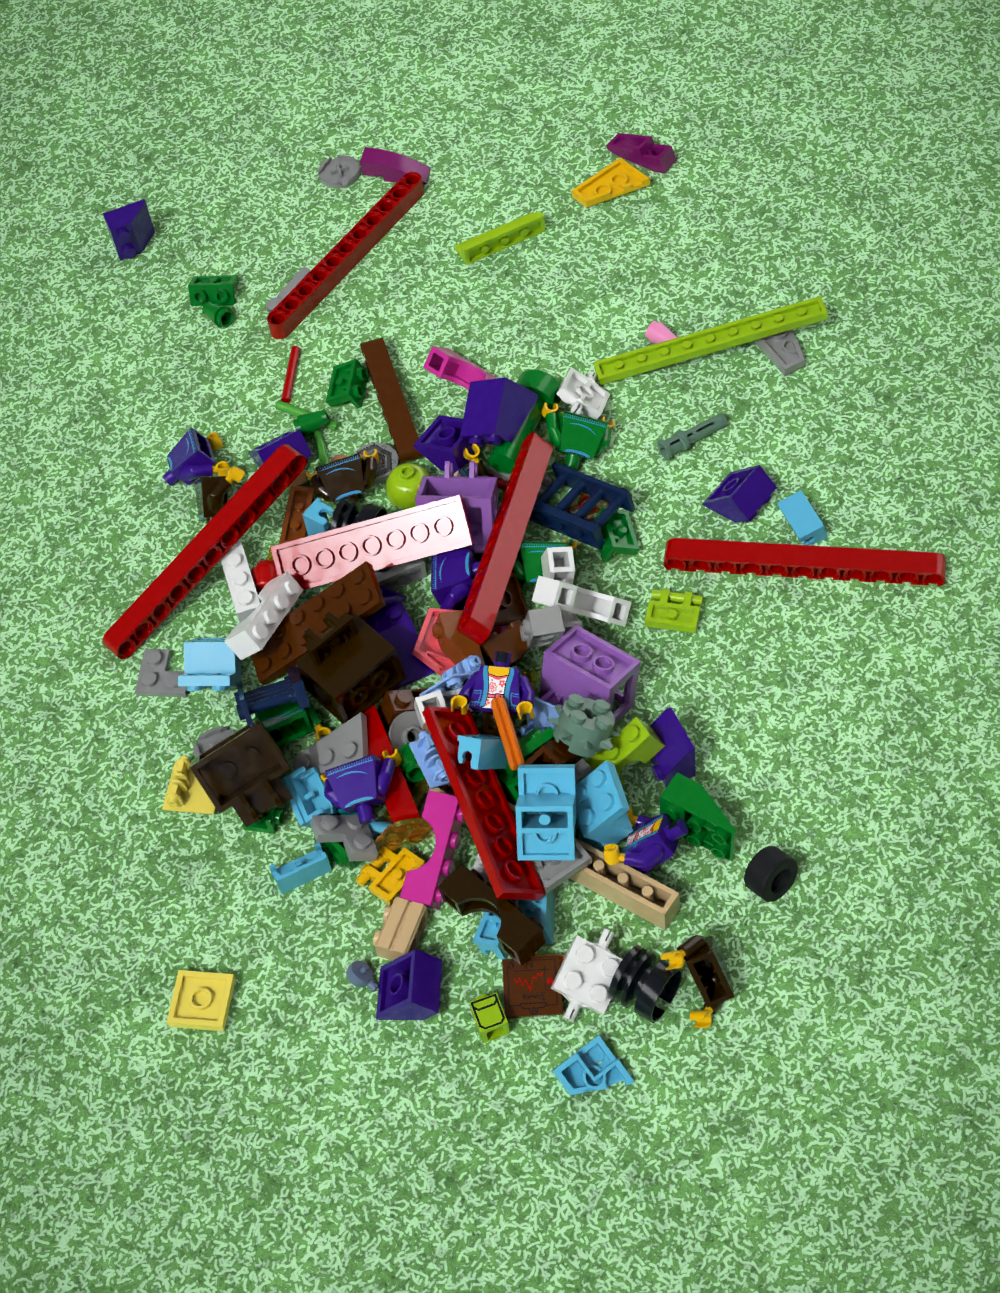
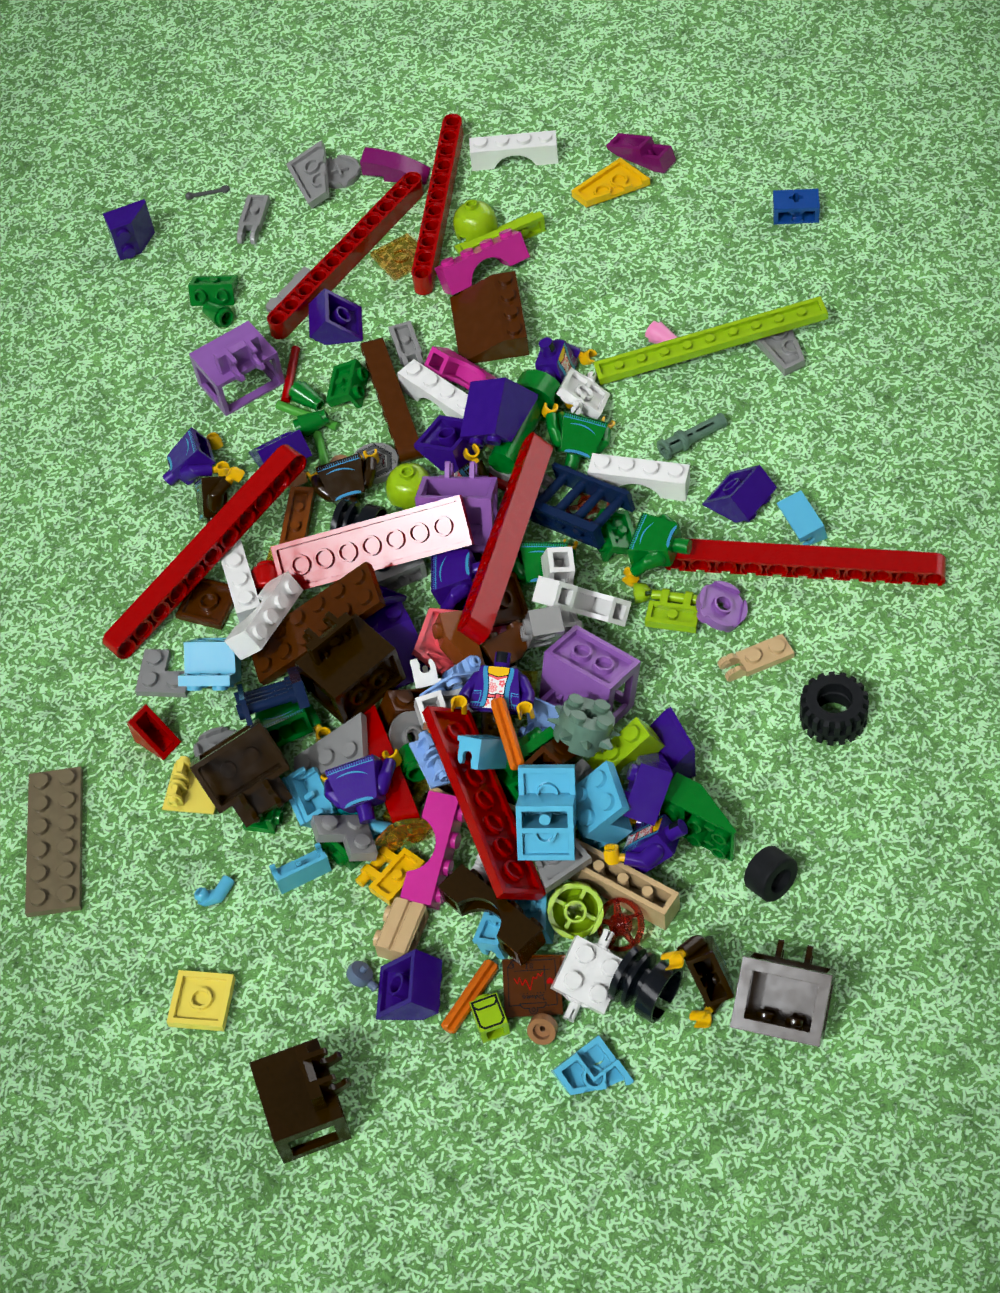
medium azure hinge [302,498,334,536] -> none
none -> dark tan plate [25,766,83,918]
none -> red slope [127,704,181,760]
none -> reddish brown tile [175,578,234,630]
none -> dark grey hinge [185,185,230,200]
none -> medium lavender piece [189,321,285,416]
none -> medium azure arm [194,875,235,907]
none -> light grey hinge [237,194,270,244]
none -> dark brown piece [249,1038,352,1164]
none -> light grey wing [286,140,330,208]
none -> green cone [289,380,325,411]
none -> dark purple slope [309,288,363,345]
none -> clear orange tile [370,233,417,281]
none -> light grey hinge [388,321,424,367]
none -> white arch [397,359,468,419]
none -> white hinge [410,659,441,689]
none -> red beam [411,114,464,295]
none -> dark pink arch [434,228,530,295]
none -> orange axle [441,959,499,1034]
none -> reddish brown slope [450,271,529,363]
none -> lime cylinder [453,200,498,242]
none -> white arch [469,130,558,171]
none -> medium nougat tile [527,1013,558,1045]
none -> dark purple torso [535,337,597,409]
none -> lime cylinder [547,881,604,940]
none -> white arch [587,453,690,501]
none -> clear red wheel [597,898,645,952]
none -> green torso [622,513,692,587]
none -> dark purple slope [622,752,673,826]
none -> lime hinge [633,583,651,604]
none -> medium lavender plate [696,581,748,632]
none -> tan hinge [717,634,795,682]
none -> piece [730,939,837,1047]
none -> blue brick [773,189,820,225]
none -> black tyre [799,672,869,746]

